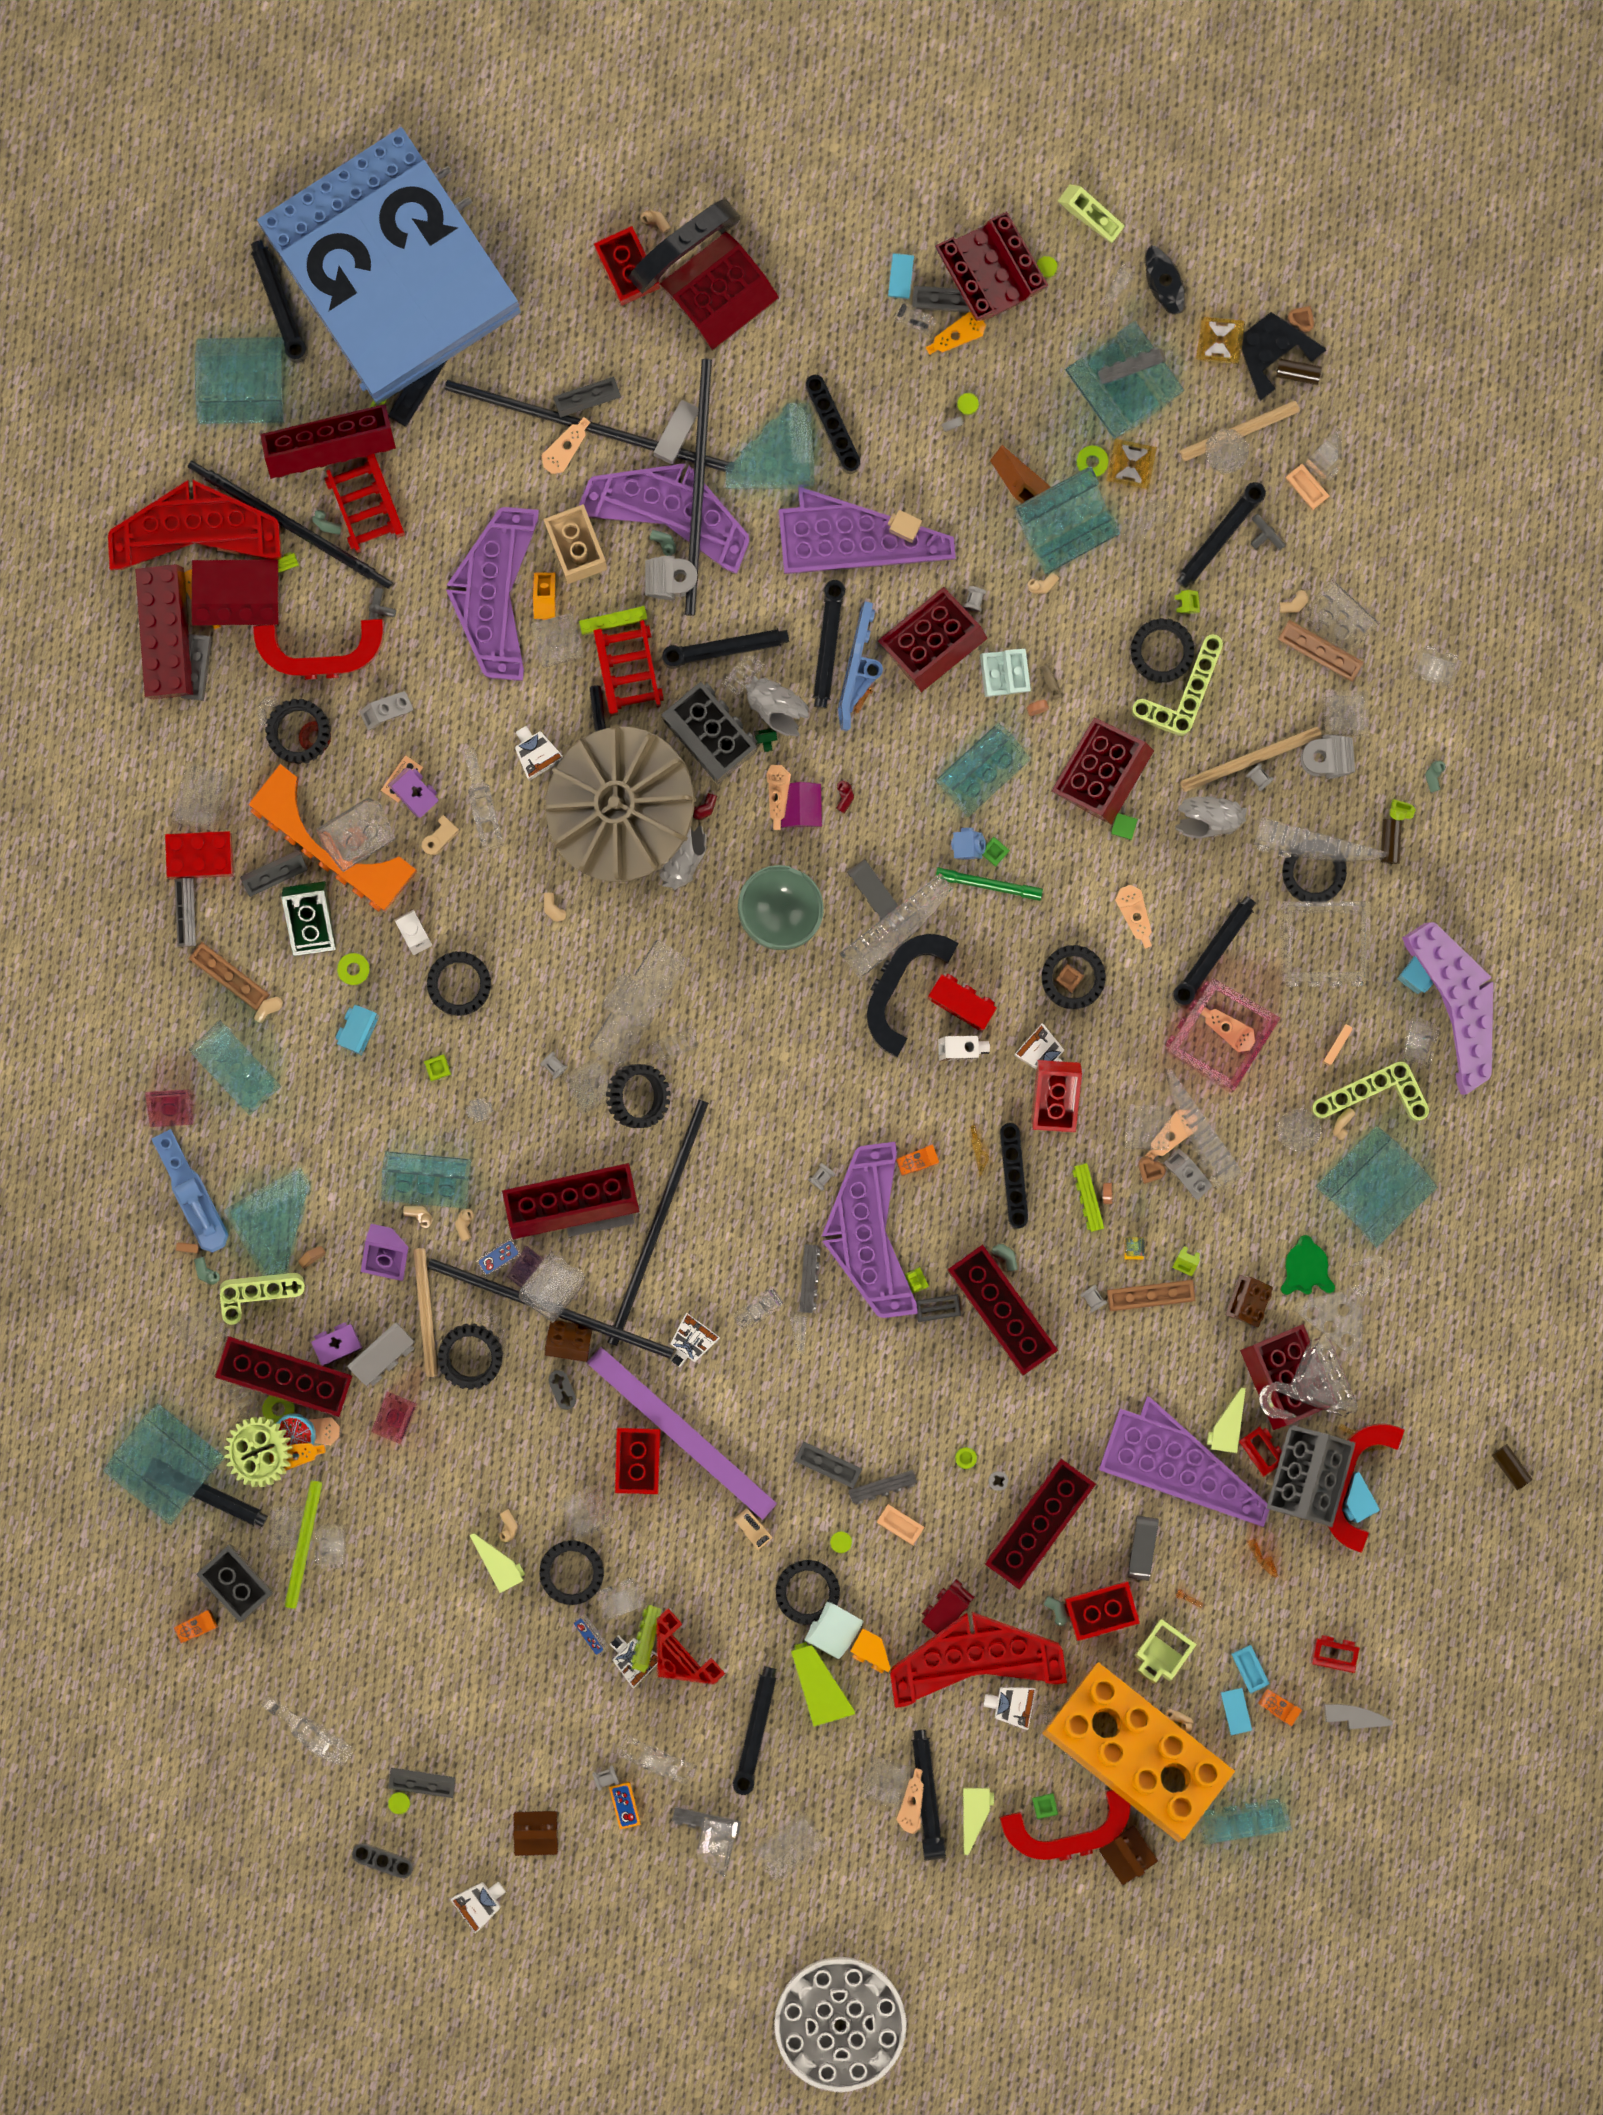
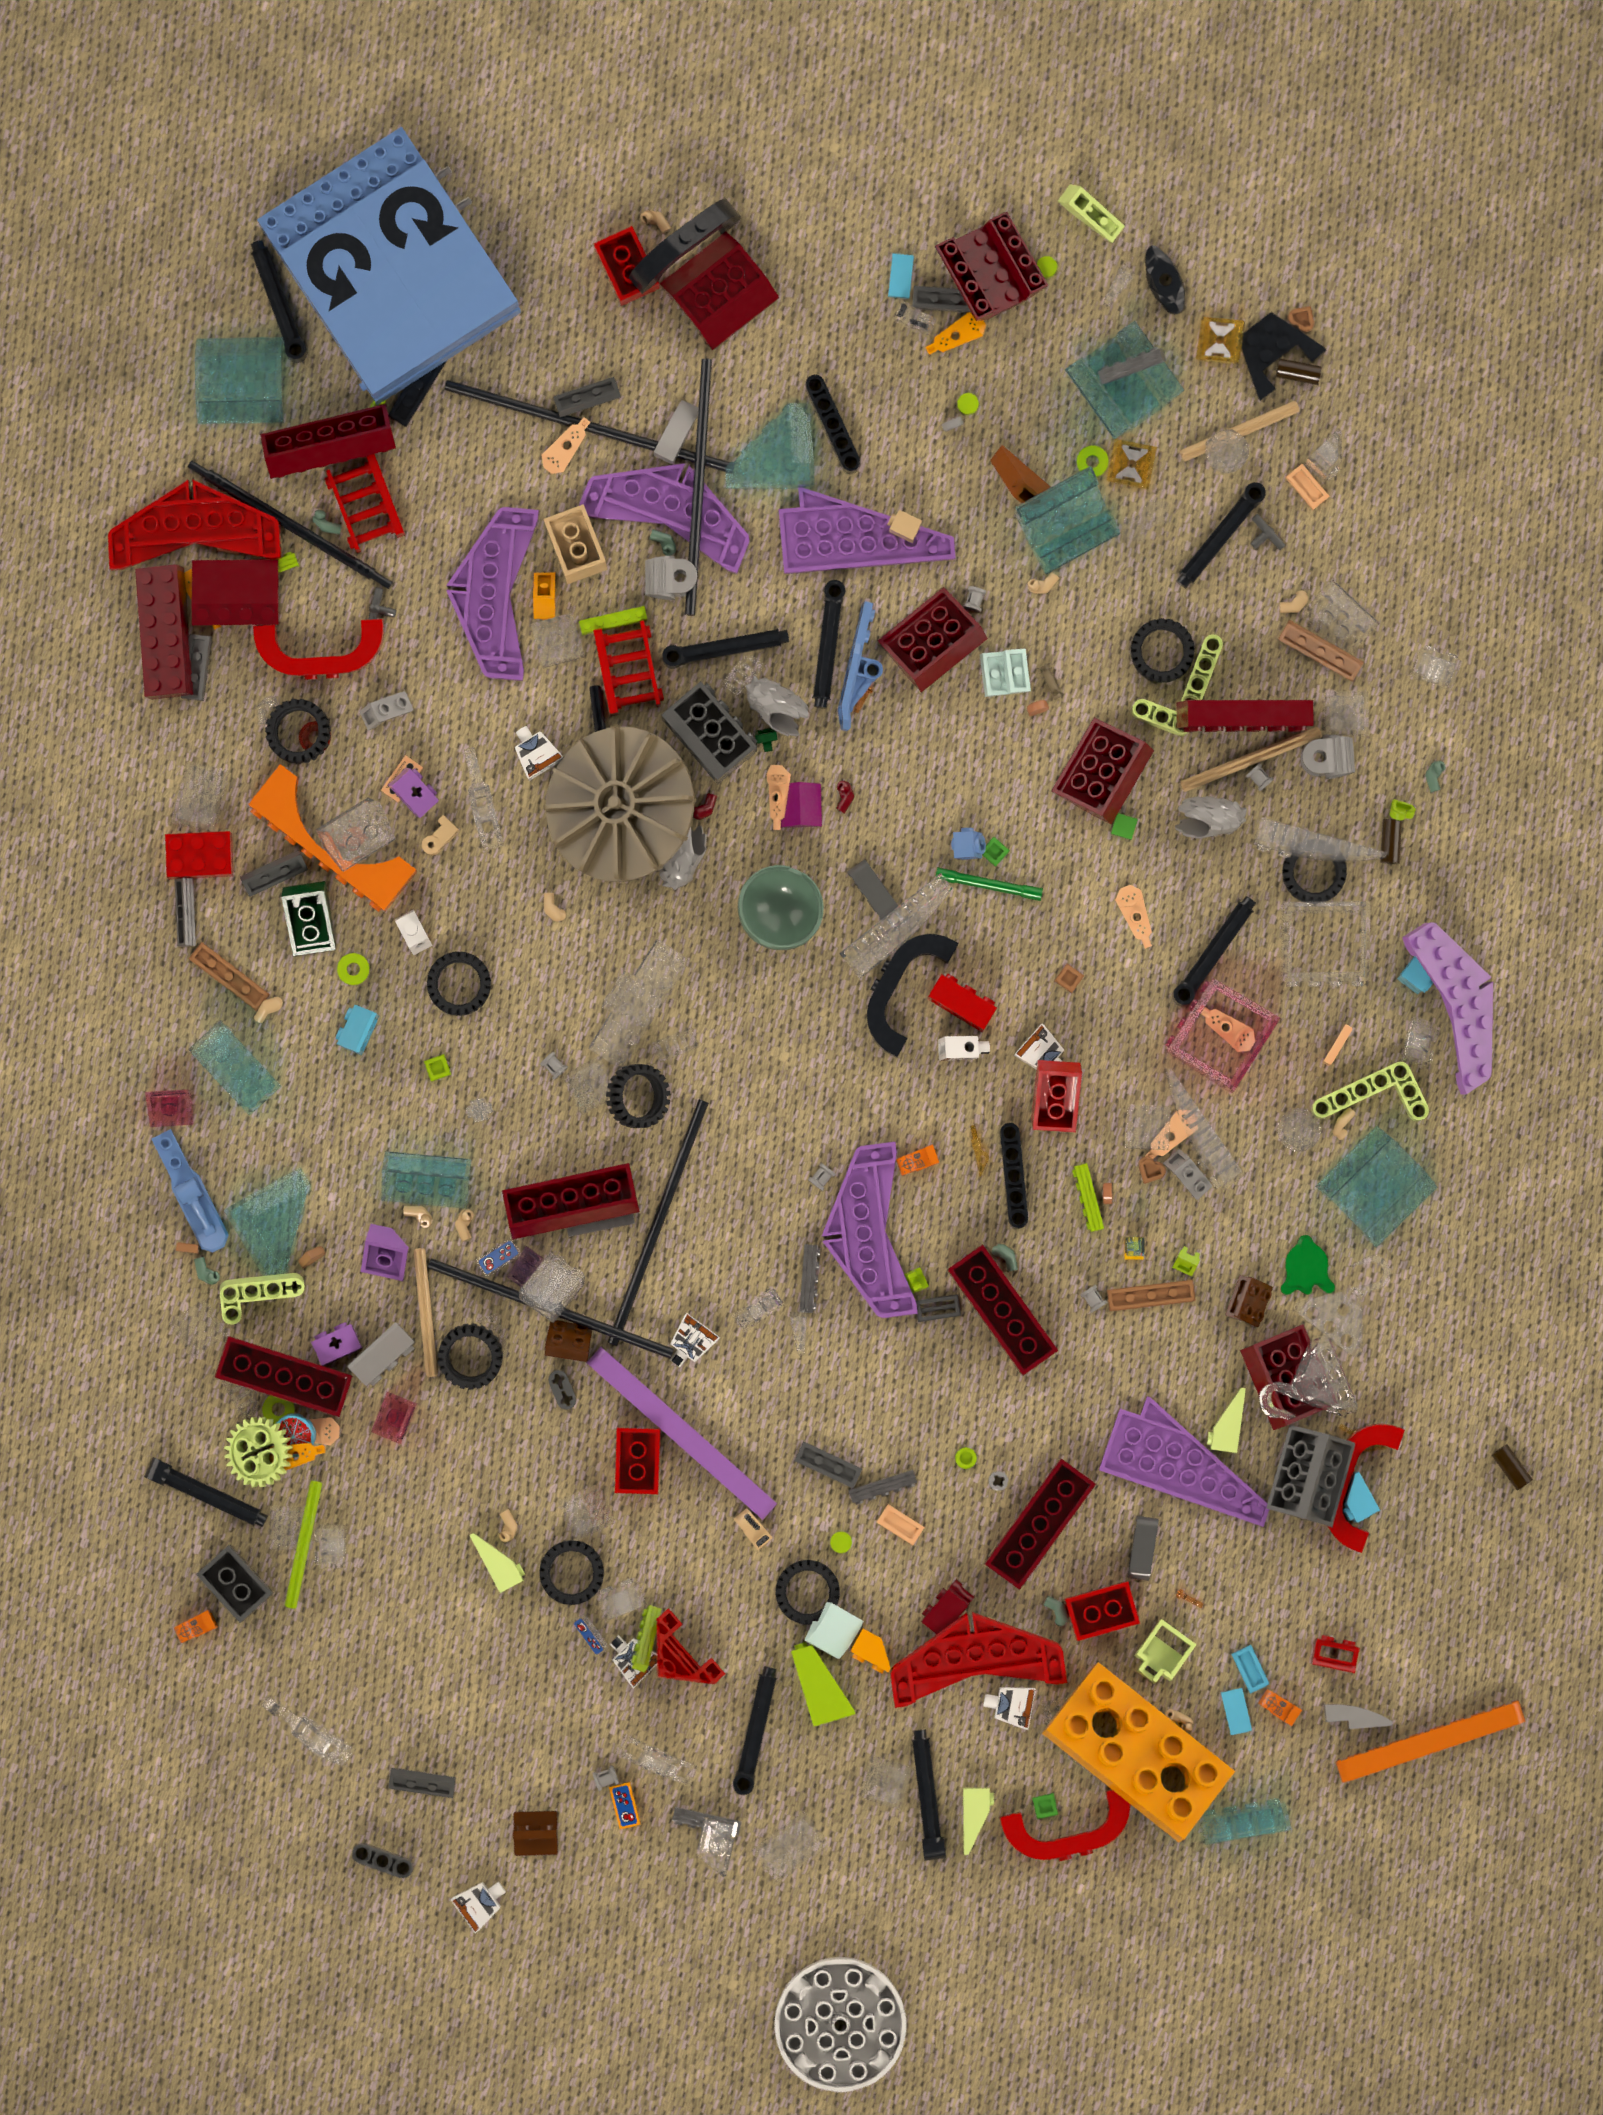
clear light blue slope [103,1404,225,1526] -> none
lime tile [388,1792,410,1814] -> none
light nougat piece [896,1768,923,1834] -> none
clear light blue slope [935,723,1031,817] -> none
black tyre [1041,945,1106,1009] -> none
reddish brown bracket [1099,1826,1158,1885] -> none
lime tile [1174,590,1200,614] -> none
red window [1239,1426,1282,1477] -> none
clear orange slope [1246,1538,1279,1578] -> none
none -> dark red brick [1176,700,1314,732]
none -> orange beam [1335,1700,1525,1783]

